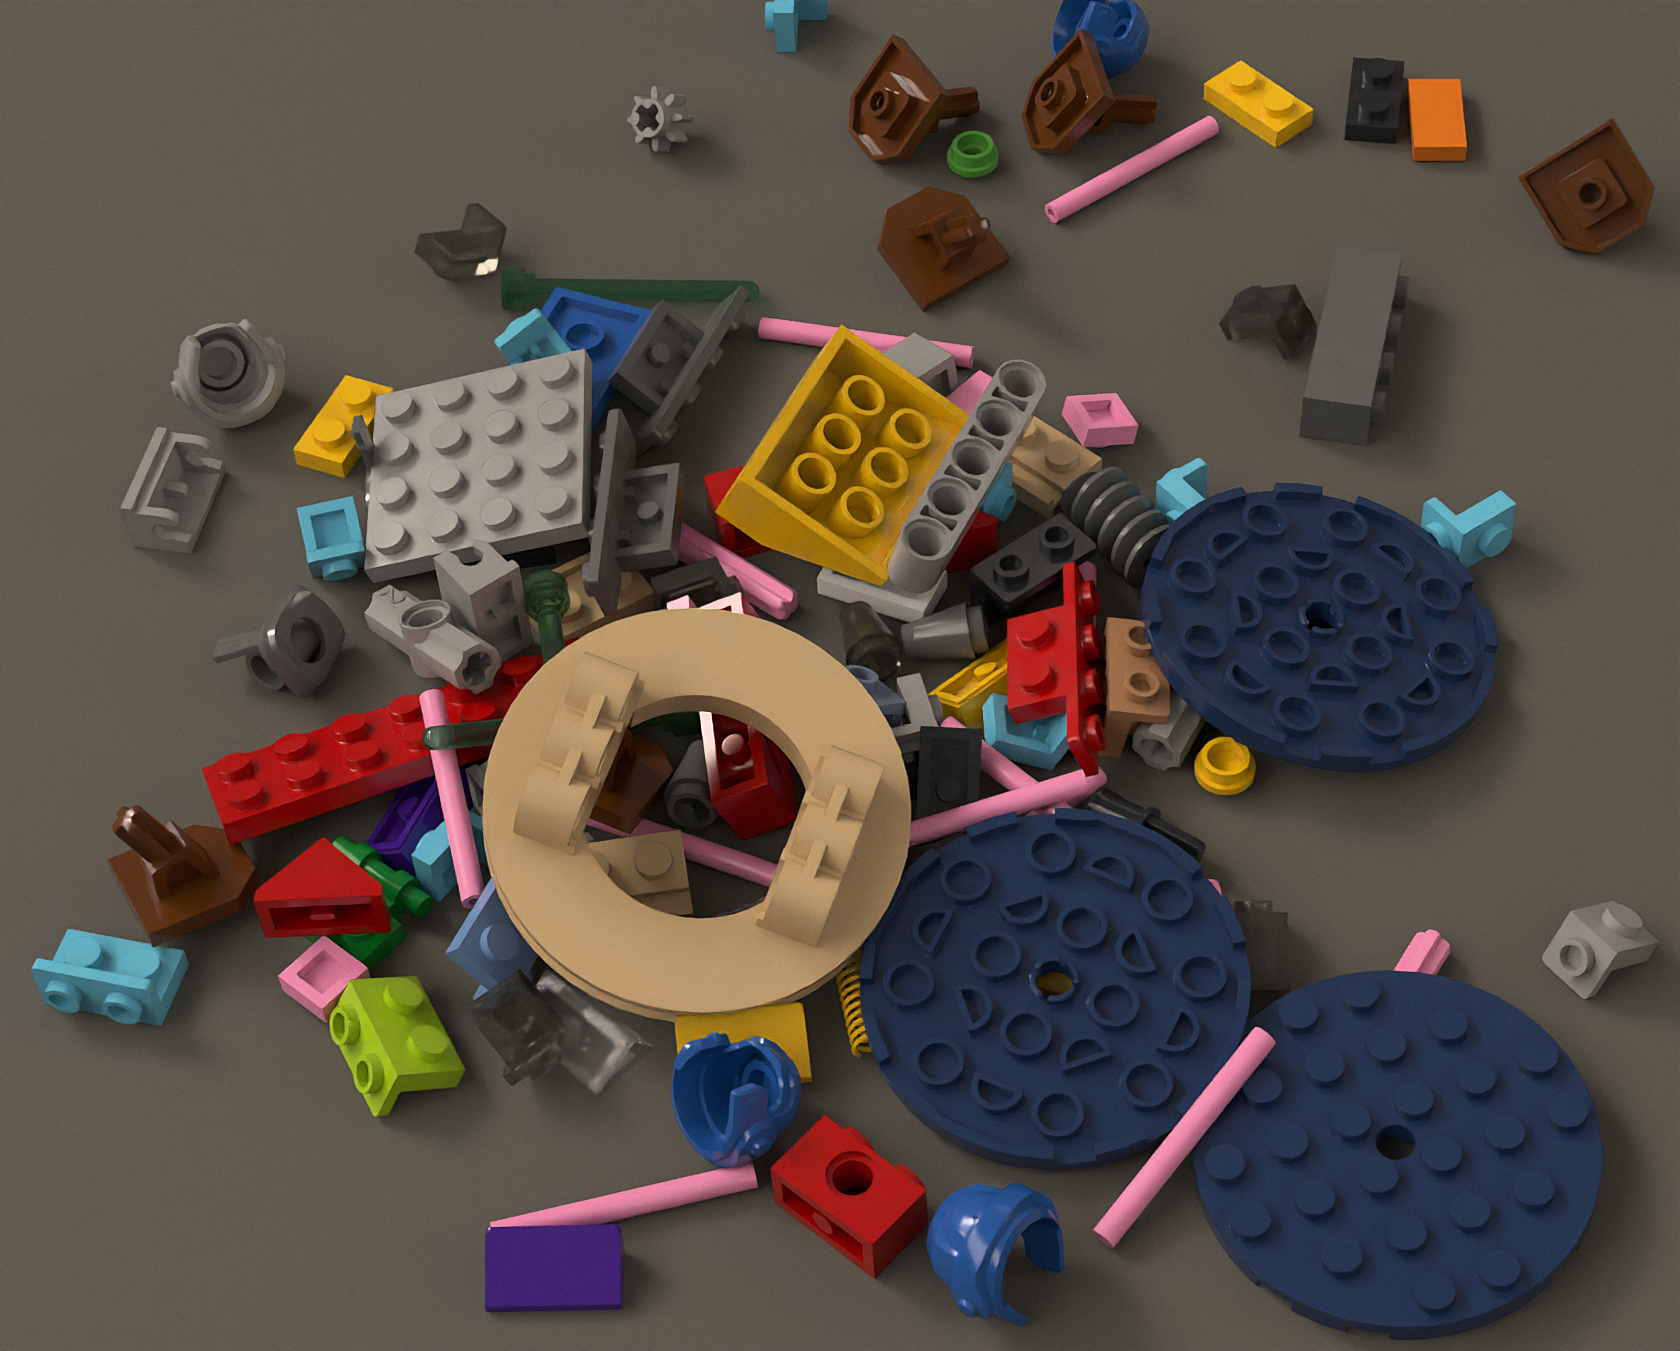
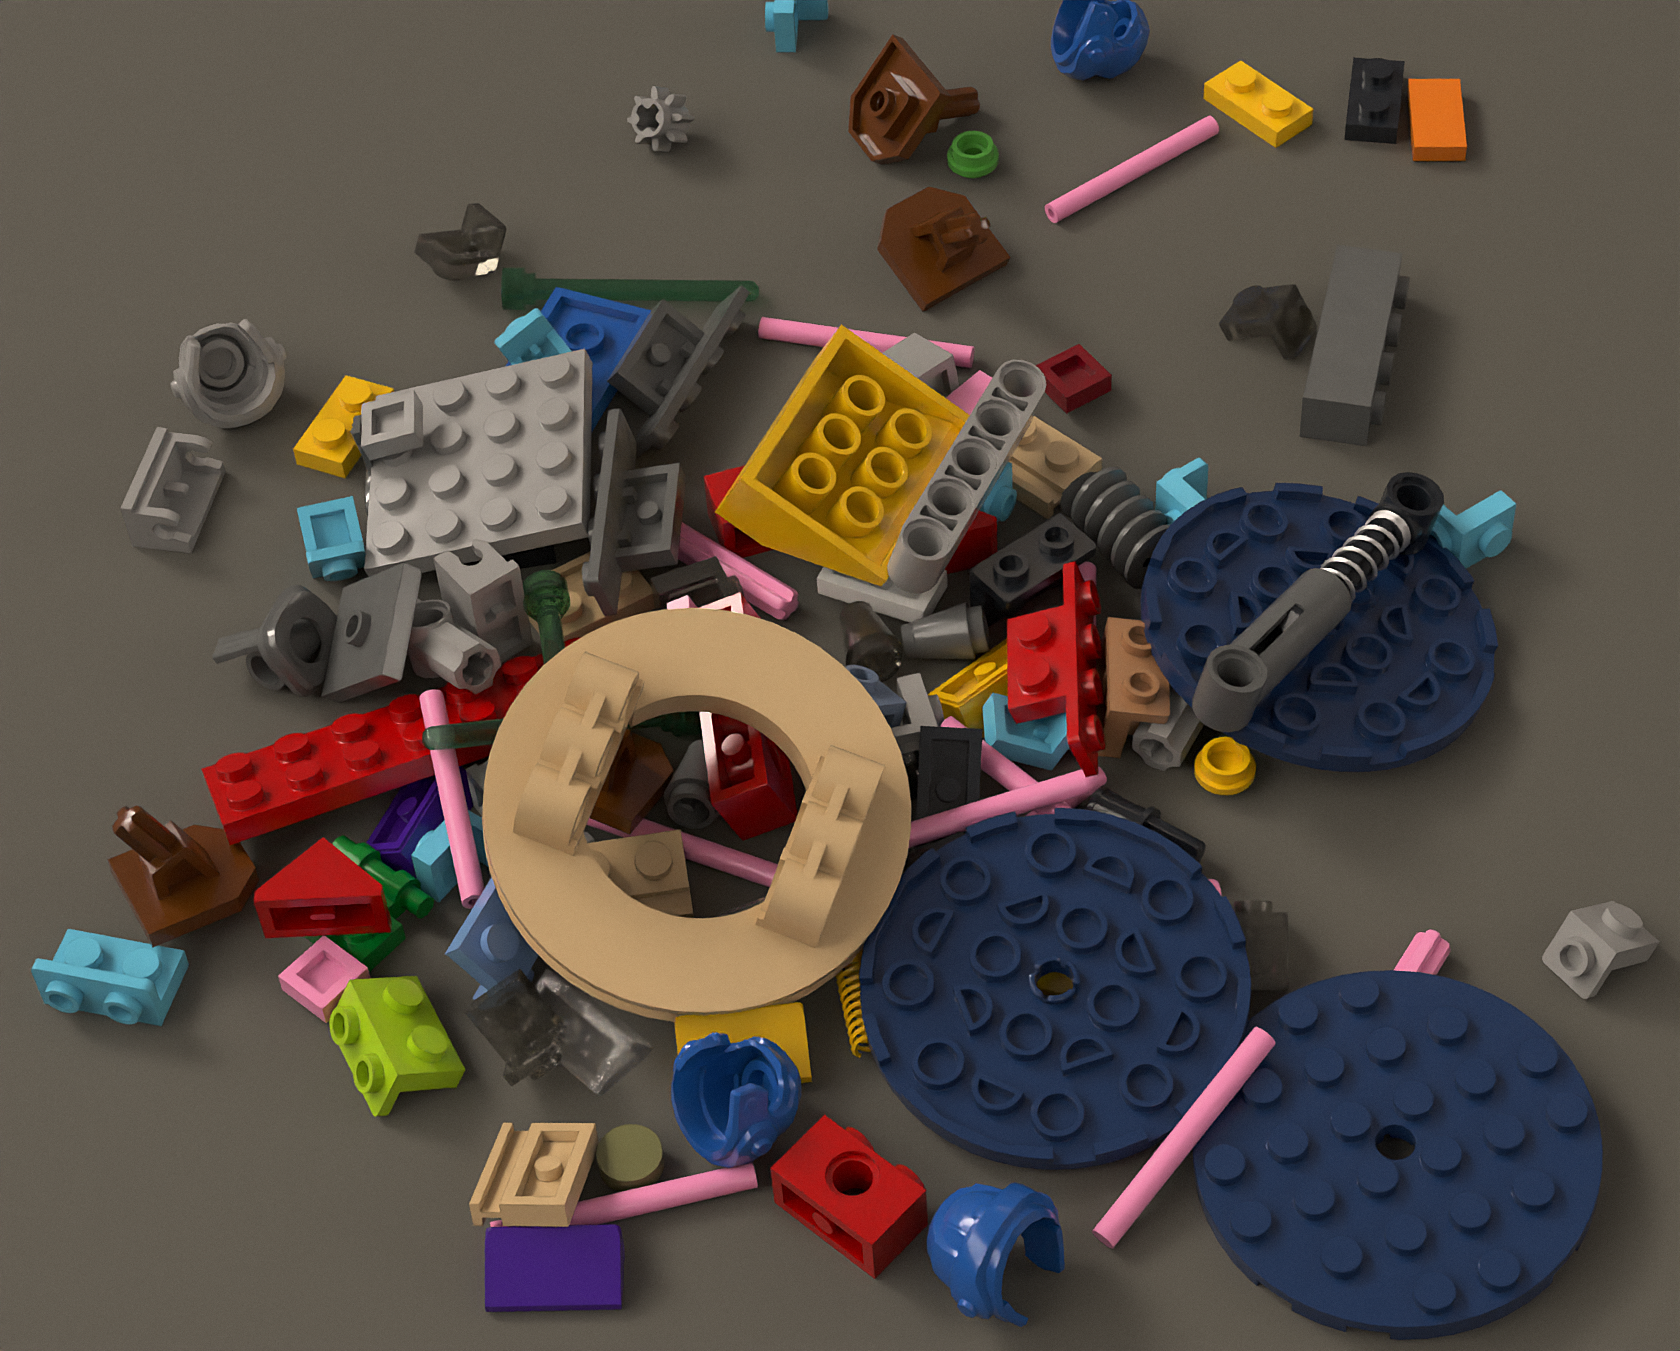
reddish brown piece [1021,29,1157,155] -> none
bright pink plate [1062,393,1139,448] -> none
reddish brown piece [1517,118,1655,254] -> none
none -> dark grey plate [321,563,422,703]
none -> light grey plate [361,390,423,460]
none -> tan plate [469,1123,599,1227]
none -> olive tile [596,1124,665,1192]
none -> dark red plate [1035,344,1112,414]
none -> dark grey piece [1192,472,1444,732]

